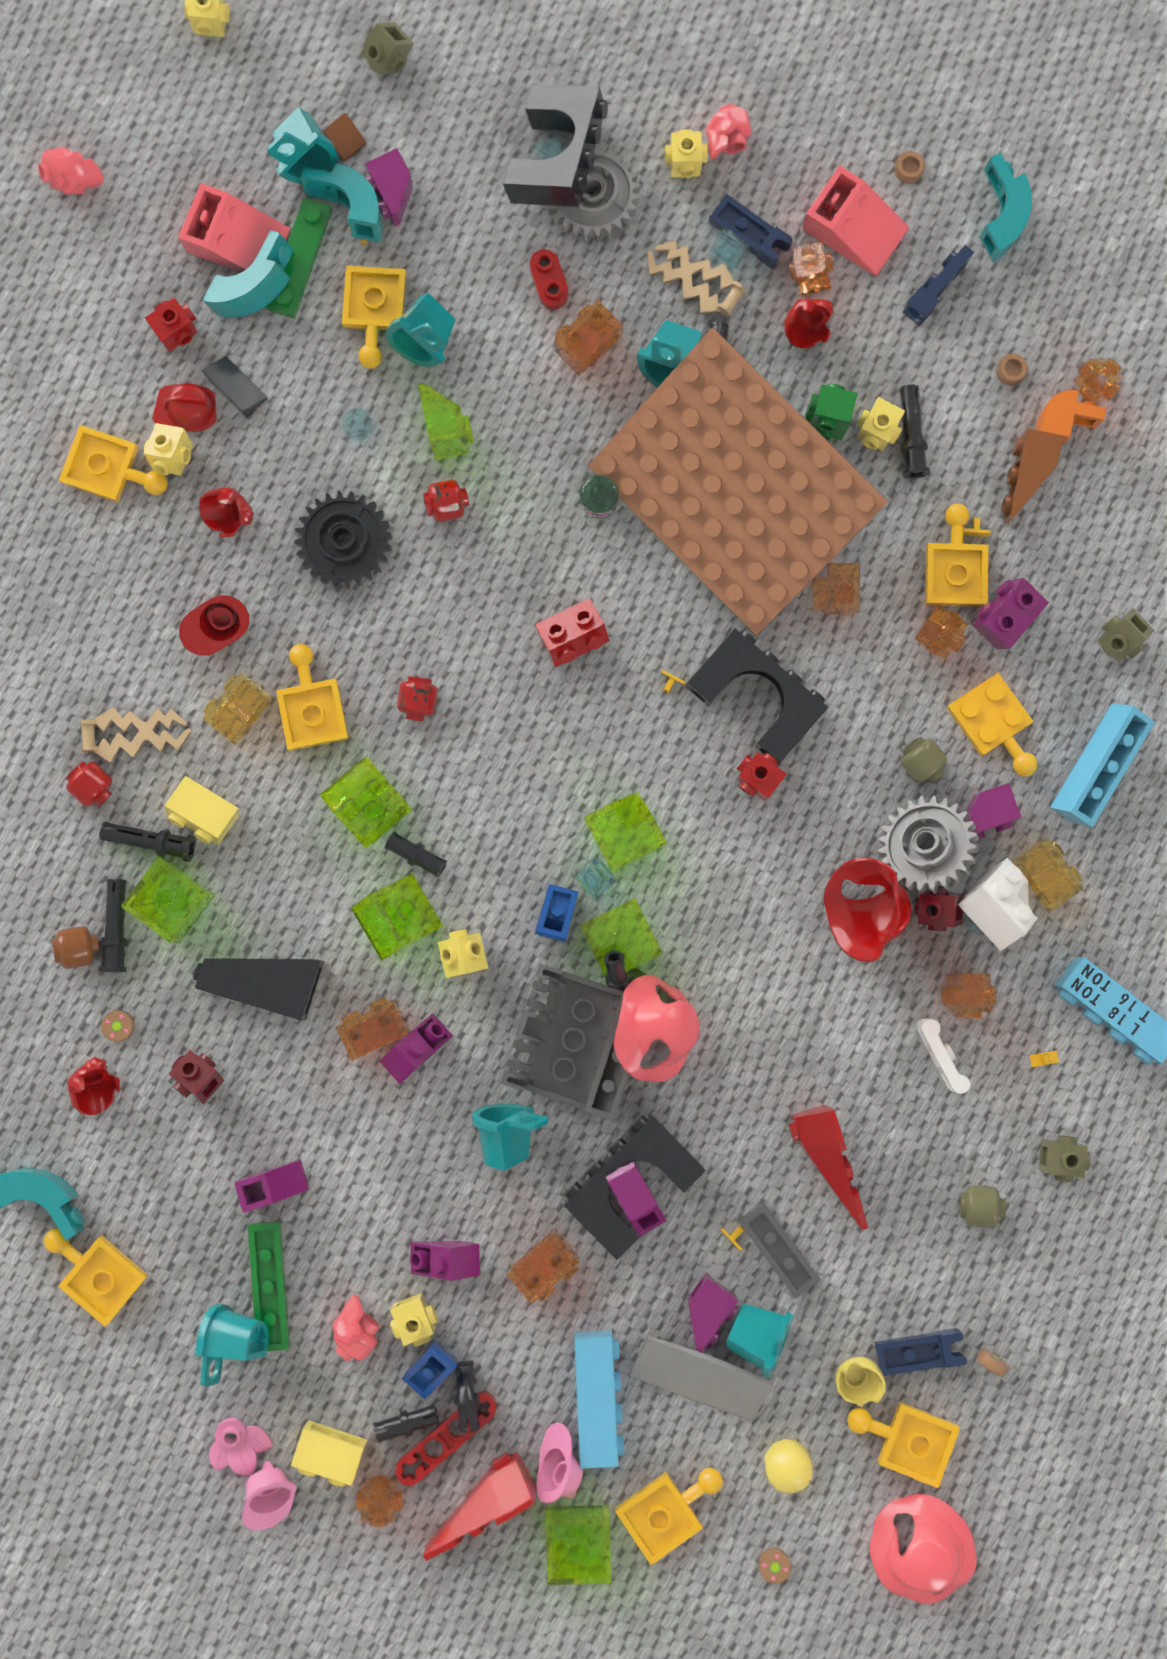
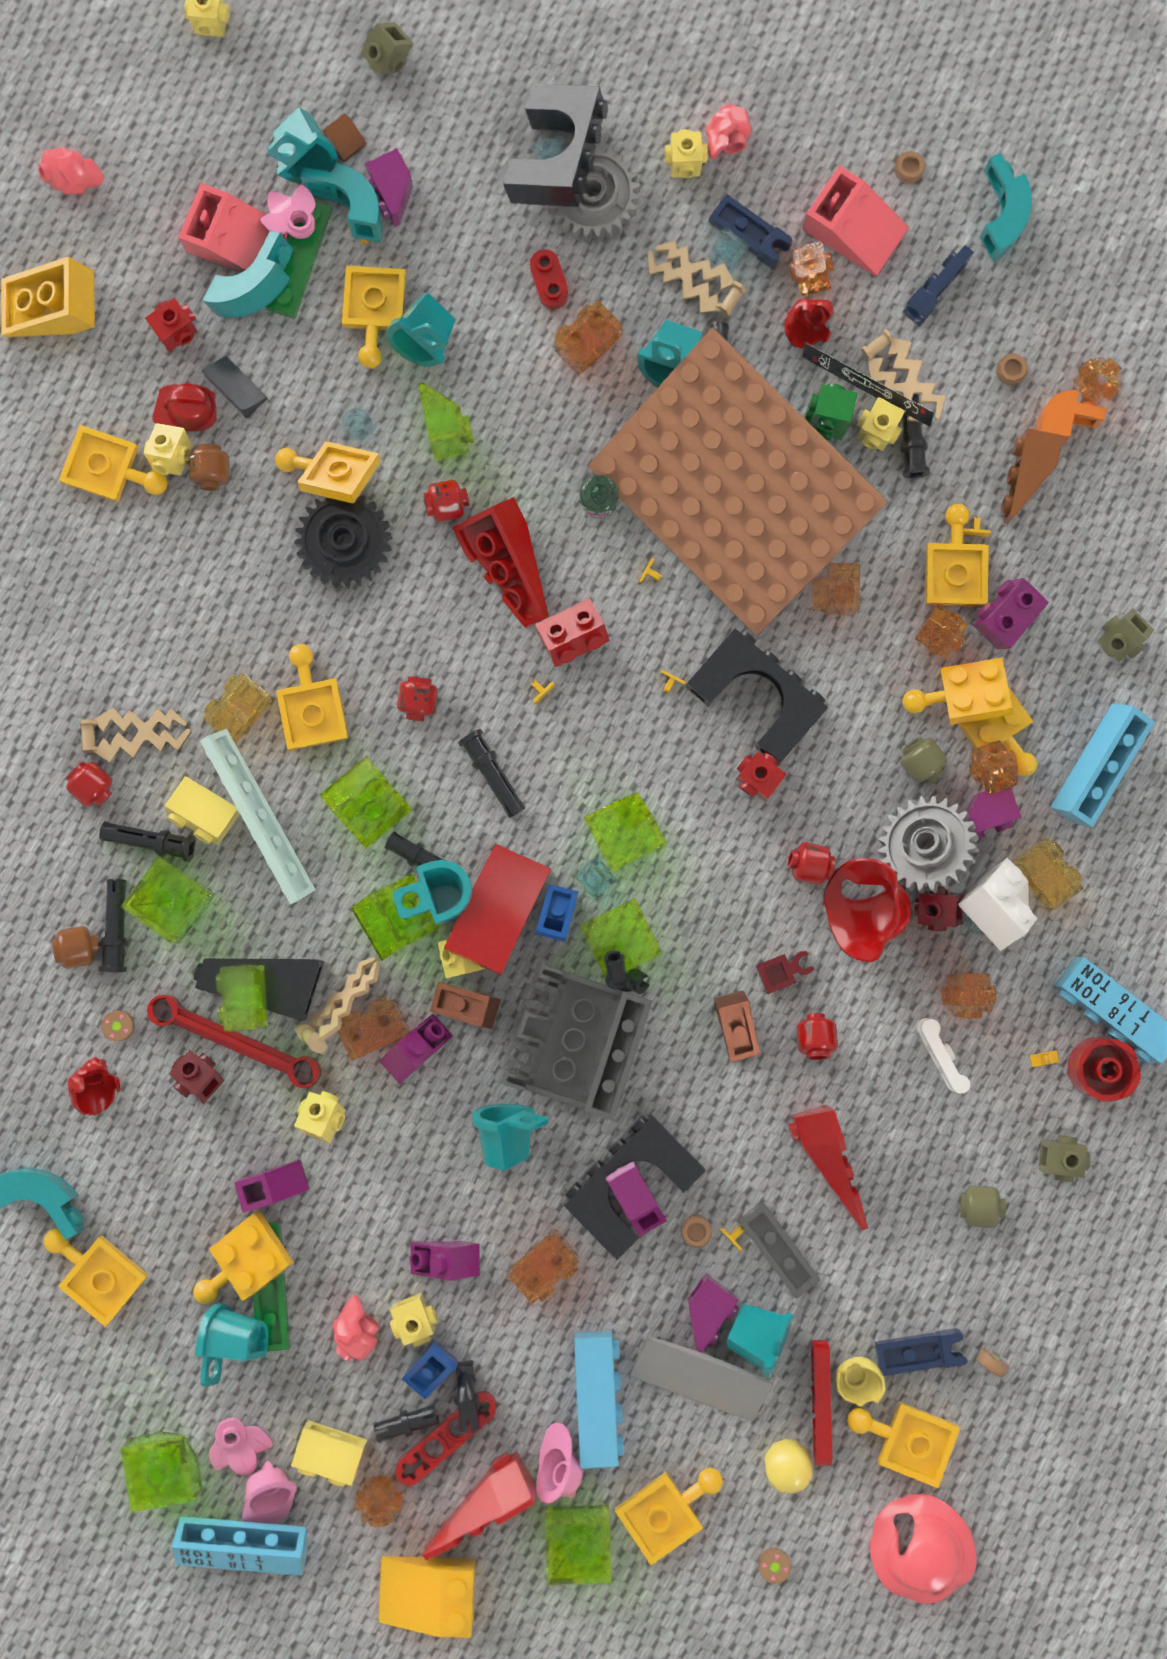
red piece [179,595,249,656] -> none
red hair [198,487,254,537] -> none
coral piece [614,975,700,1082] -> none
none -> yellow slope [1,257,95,337]
none -> clear neon green slope [120,1432,203,1513]
none -> red piece [147,995,321,1088]
none -> medium azure brick [172,1516,308,1576]
none -> dark orange head [189,444,229,491]
none -> yellow plate [193,1211,294,1305]
none -> light aqua plate [200,728,315,904]
none -> clear neon green slope [216,964,268,1031]
none -> bright pink plate [261,184,315,239]
none -> yellow plate [275,441,381,504]
none -> tan piece [294,957,380,1054]
none -> light yellow brick [294,1091,346,1144]
none -> yellow slope [379,1556,476,1638]
none -> teal container [393,860,472,926]
none -> copper plate [430,982,501,1029]
none -> red slope [444,844,551,975]
none -> red wedge [452,497,549,627]
none -> black pin [458,729,526,818]
none -> yellow piece [531,680,555,704]
none -> yellow piece [638,557,662,584]
none -> medium nougat tile [681,1215,712,1248]
none -> plate [714,990,760,1062]
none -> dark red plate [755,951,814,994]
none -> red head [787,842,836,885]
none -> red head [797,1013,838,1060]
none -> black sticker [803,343,934,427]
none -> red beam [811,1340,832,1466]
none -> tan piece [861,329,946,422]
none -> yellow plate [902,657,1013,725]
none -> clear orange brick [969,740,1018,795]
none -> red brick [1067,1037,1141,1102]

